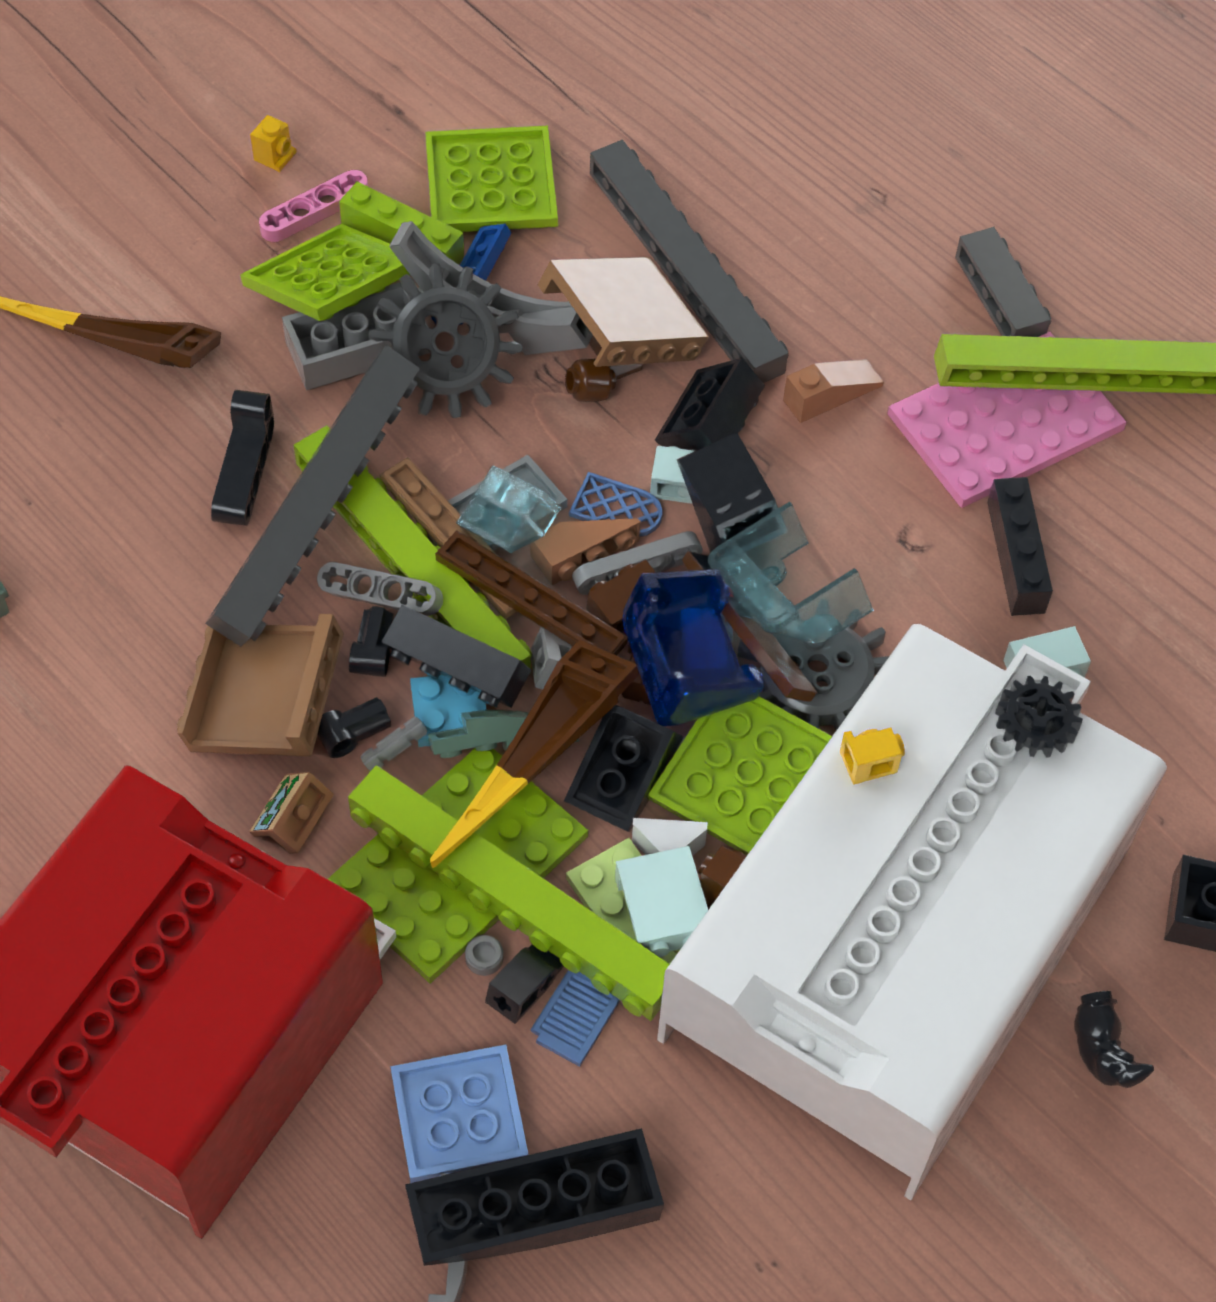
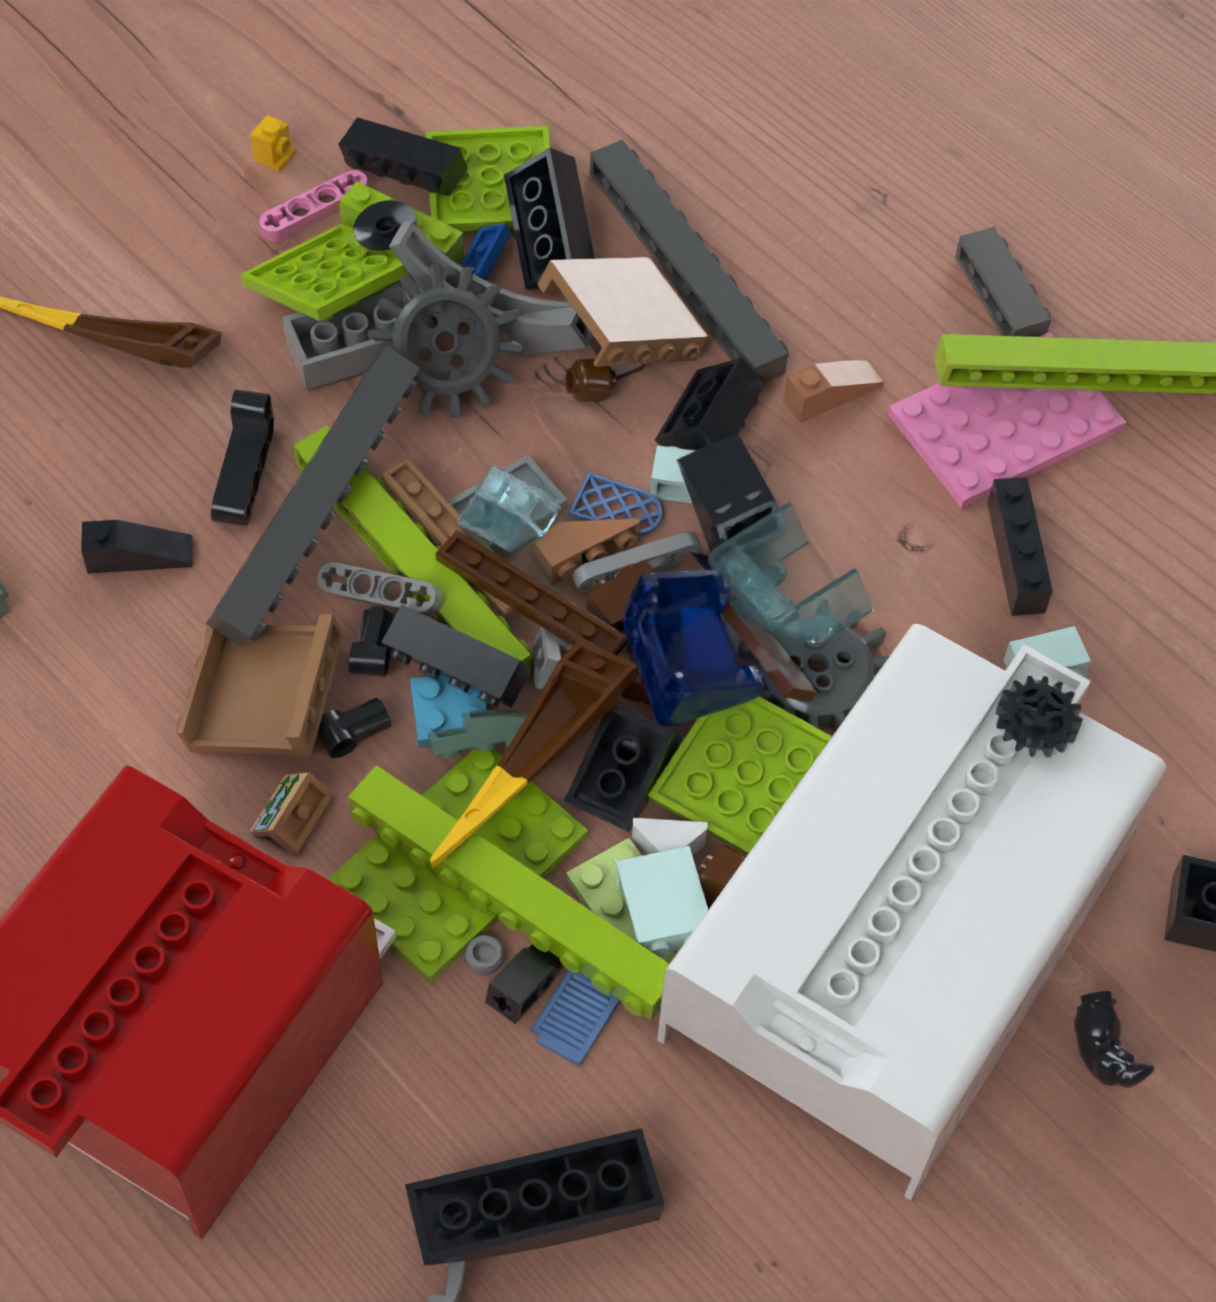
light grey axle [361,717,427,771] -> none
light blue plate [390,1044,529,1183] -> none
yellow brick [840,727,905,785] -> none
none -> black slope [81,520,192,574]
none -> black brick [338,117,468,196]
none -> black dish [353,200,417,251]
none -> black slope [504,148,595,290]

